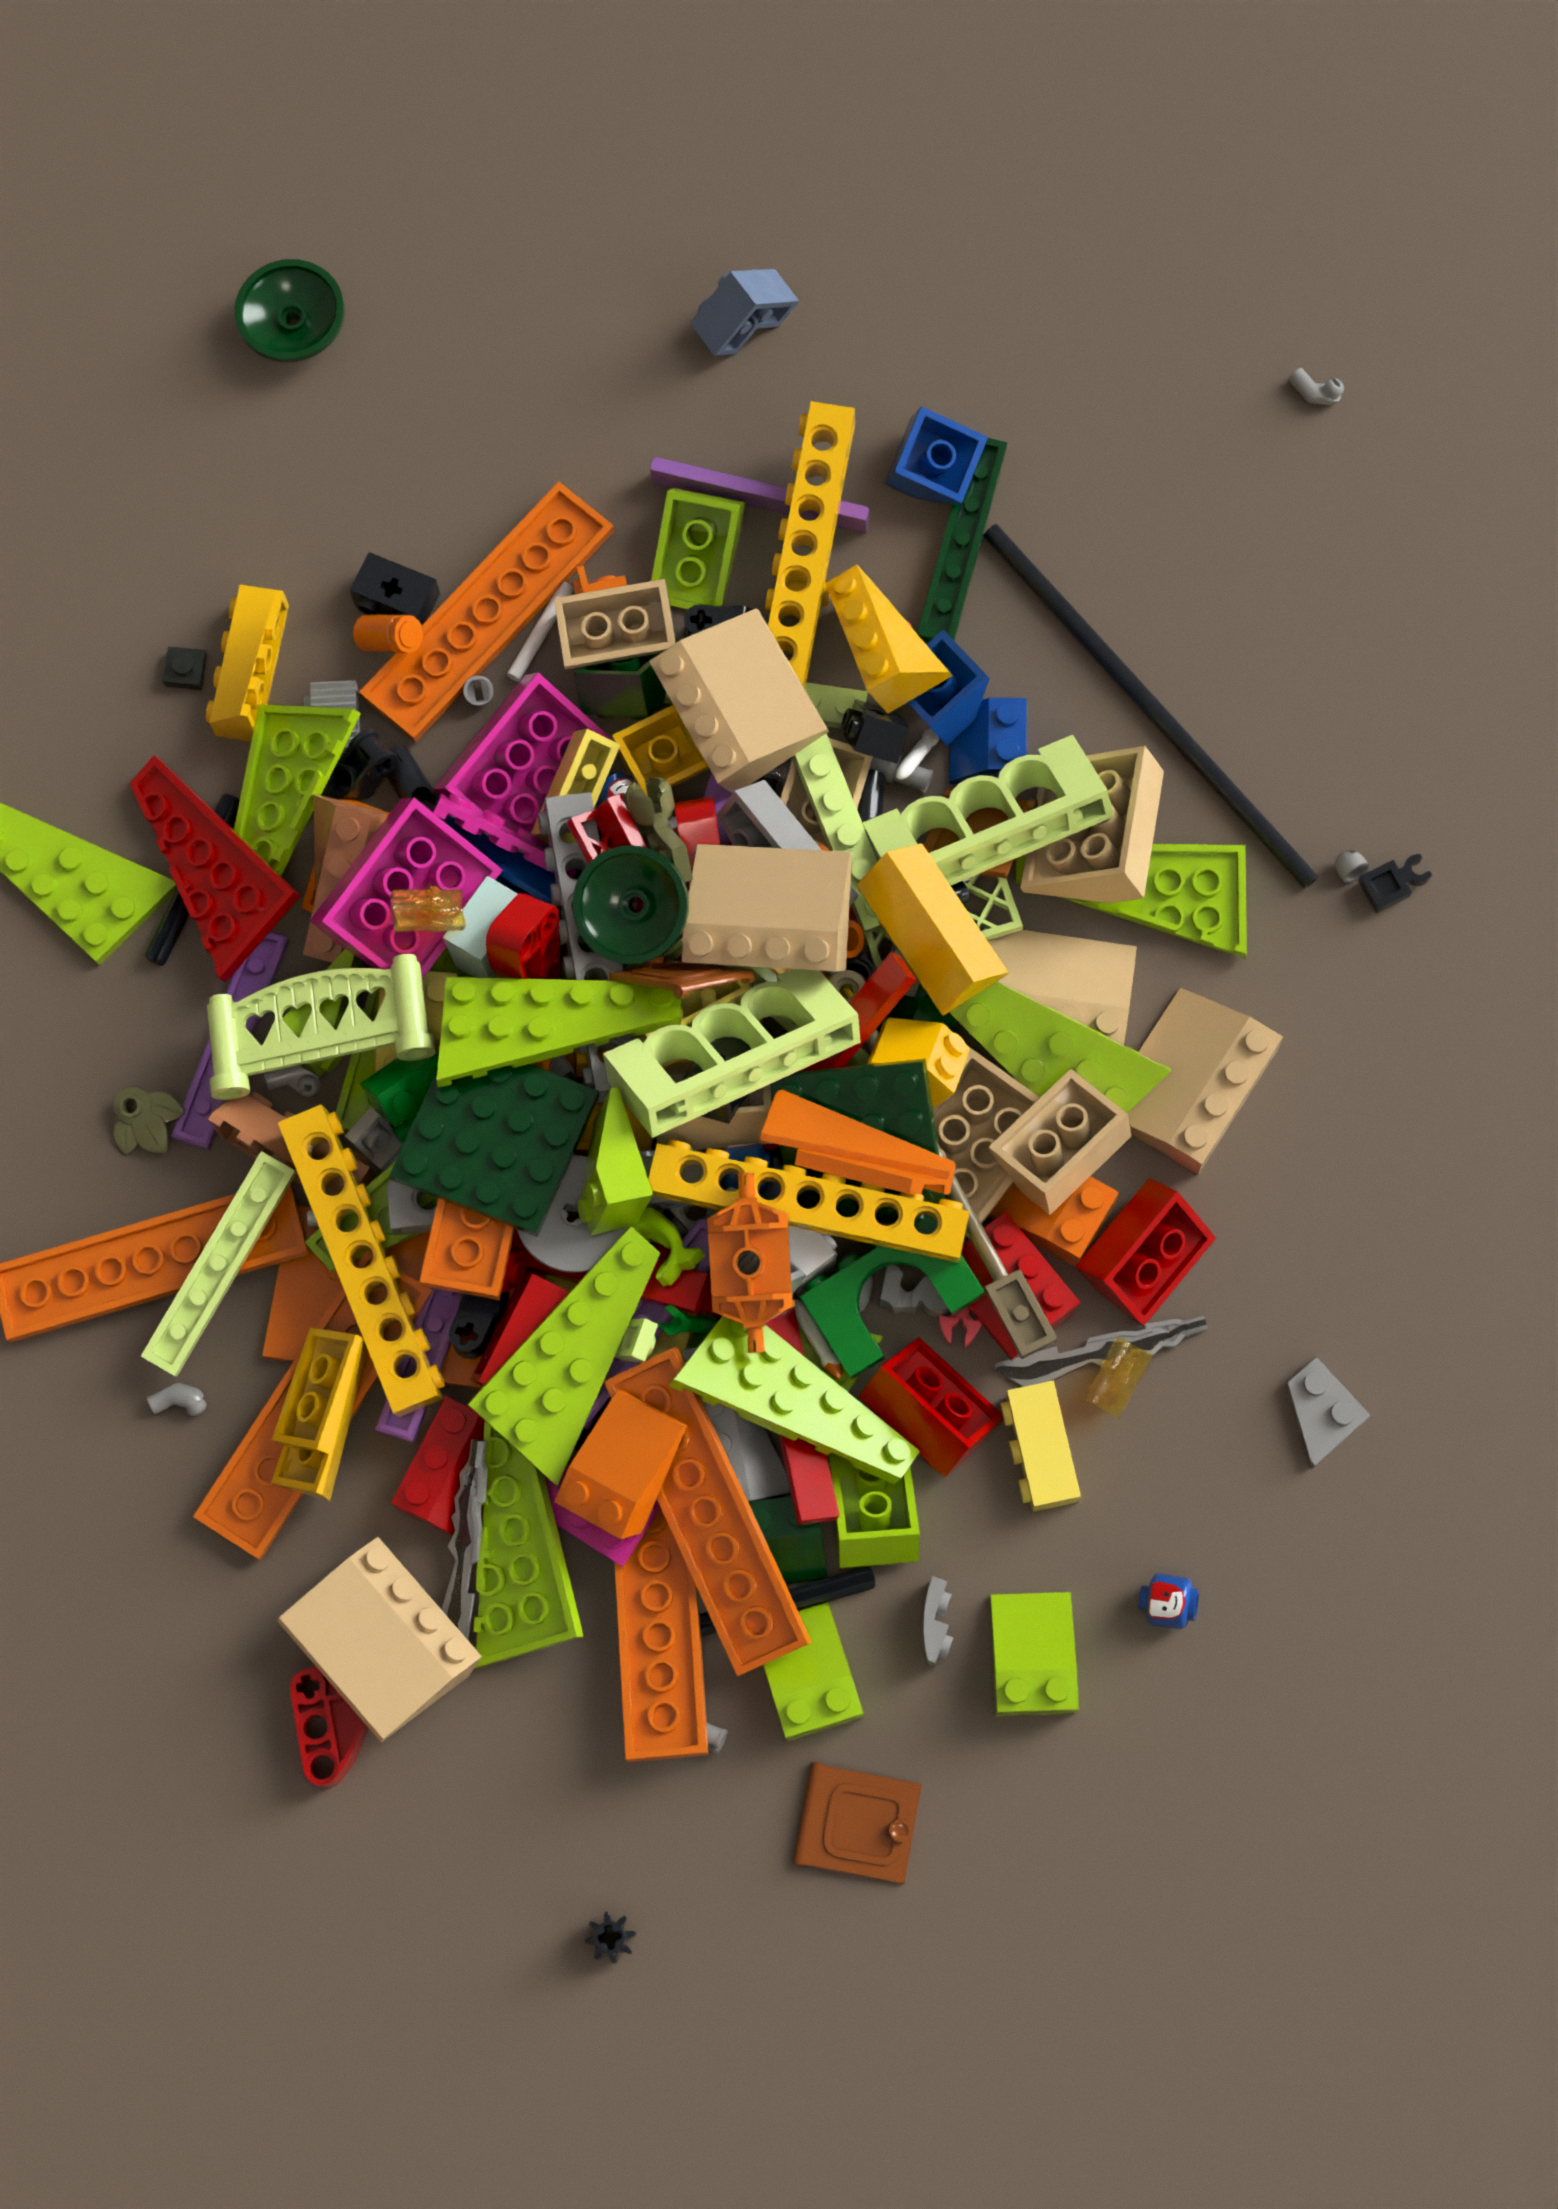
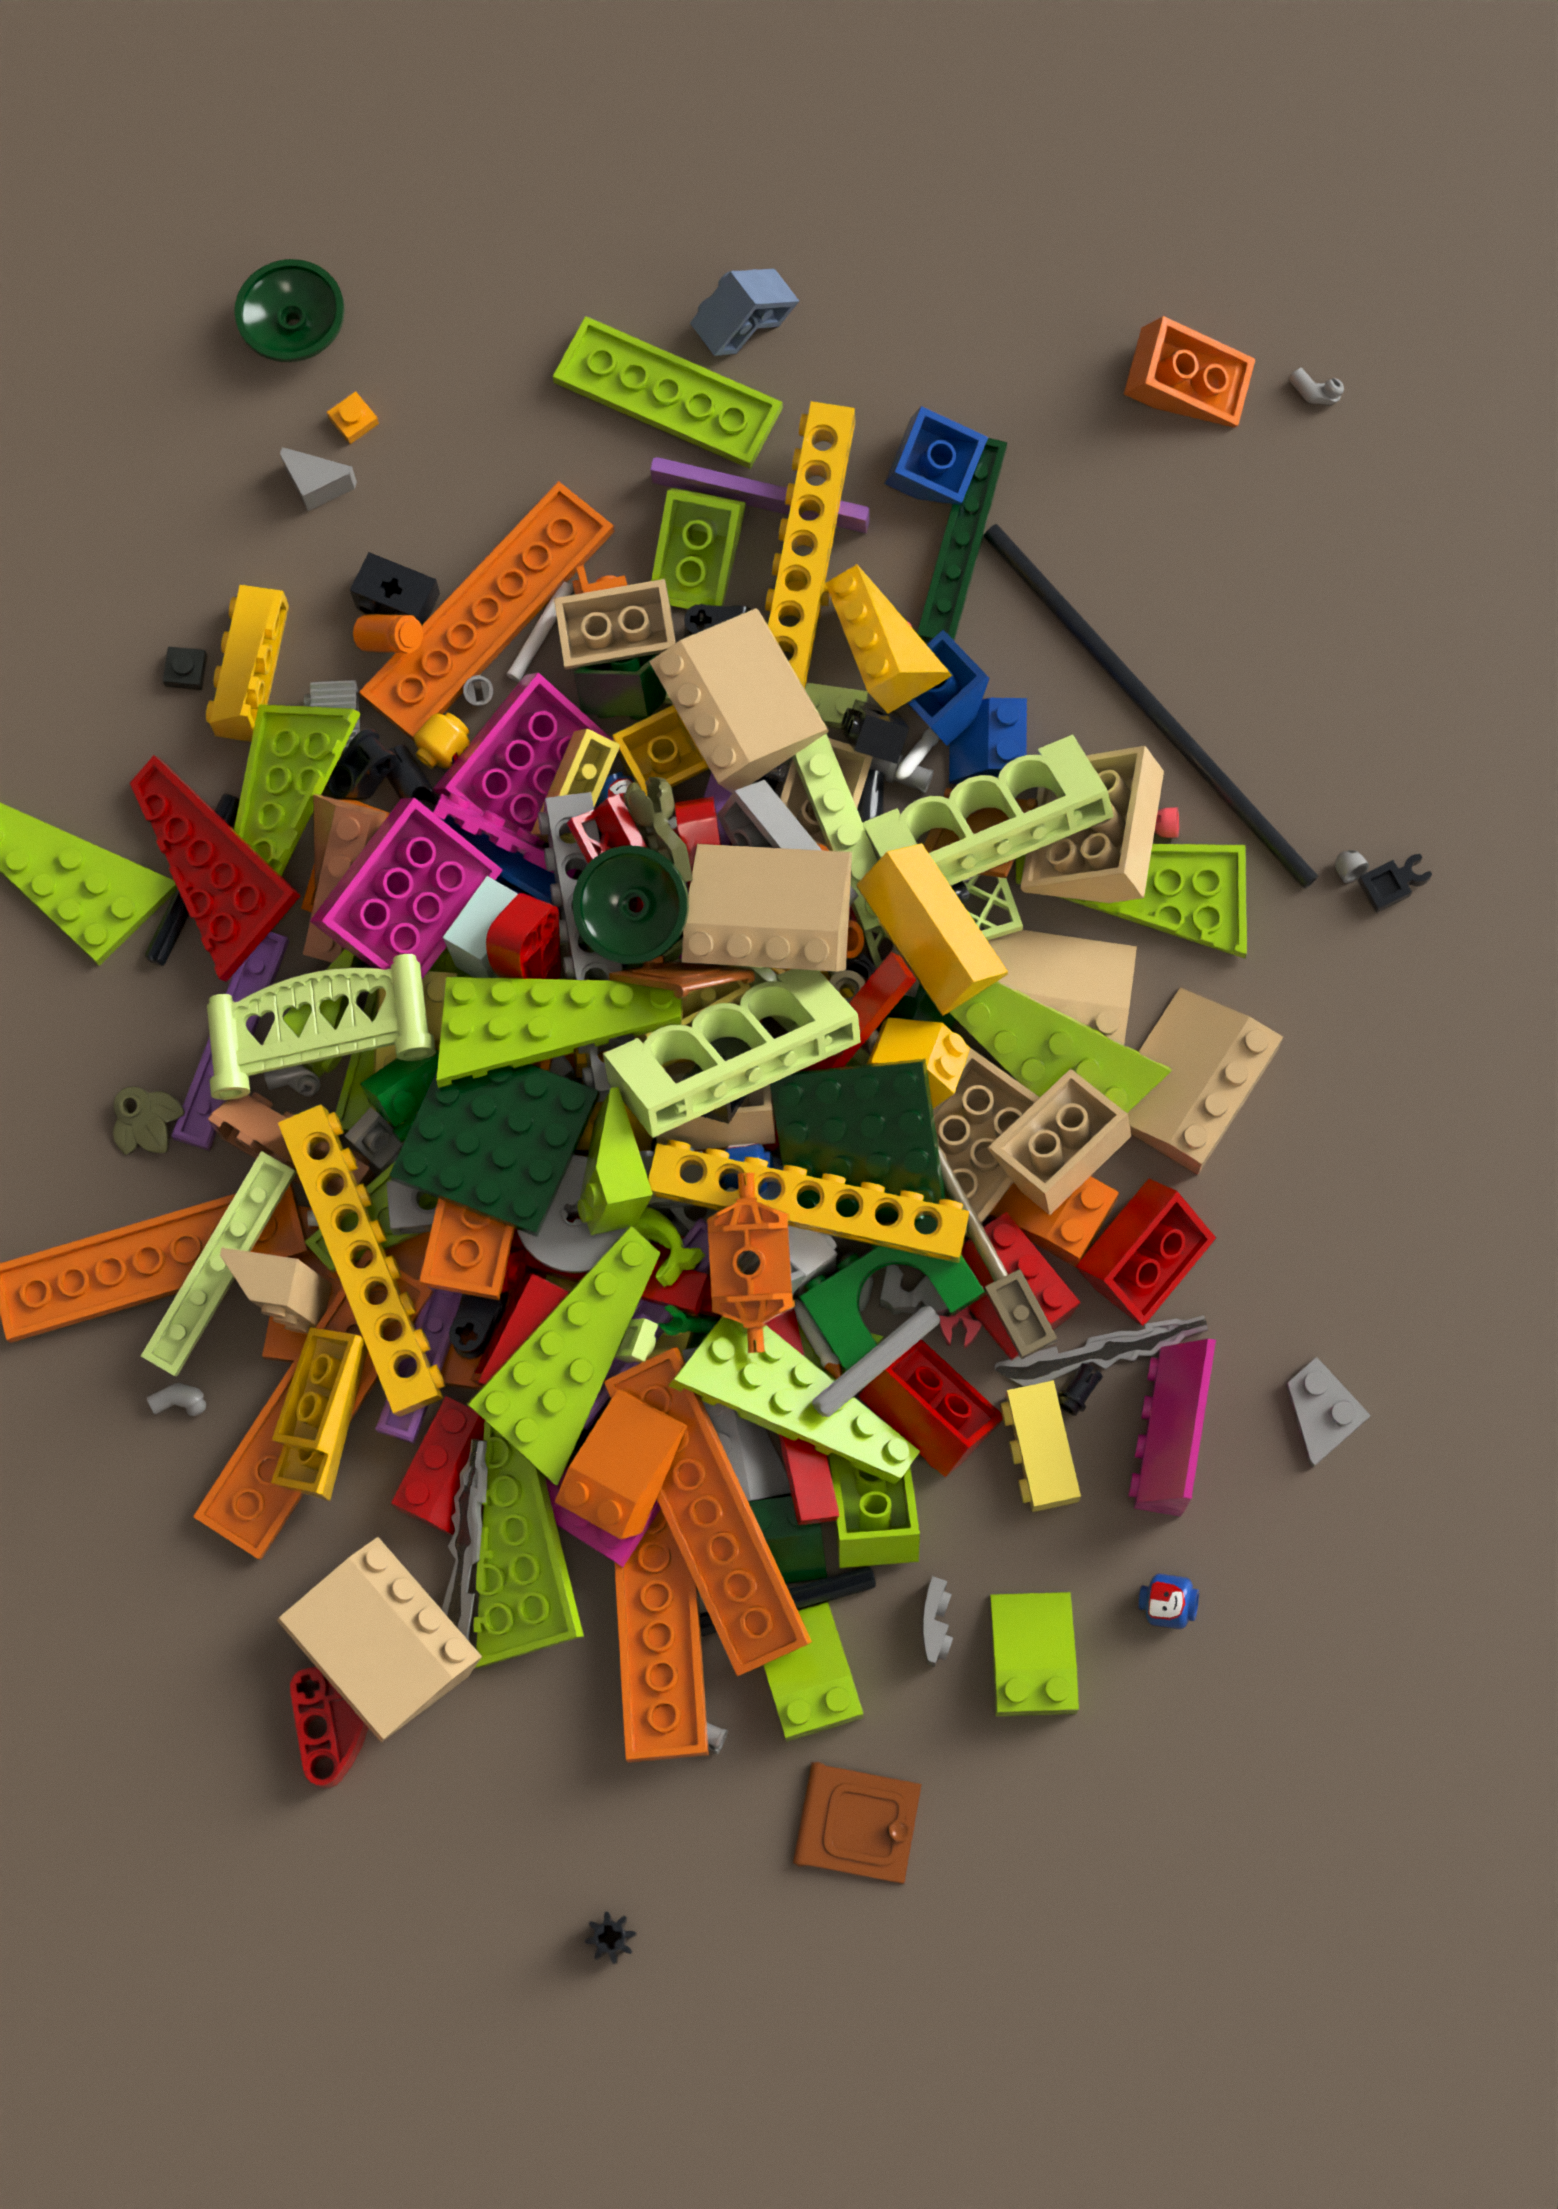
clear yellow hips [390,886,466,932] -> none
orange wedge [760,1089,956,1194] -> none
clear yellow hips [1084,1336,1153,1418] -> none
none -> tan slope [220,1248,332,1334]
none -> light grey slope [280,447,357,511]
none -> light orange plate [327,391,379,444]
none -> yellow head [414,712,470,769]
none -> lime plate [553,316,783,469]
none -> light grey axle [812,1306,940,1417]
none -> black pin [1058,1363,1103,1416]
none -> orange slope [1124,316,1255,428]
none -> dark pink slope [1128,1339,1216,1517]
none -> coral hinge [1154,807,1179,838]

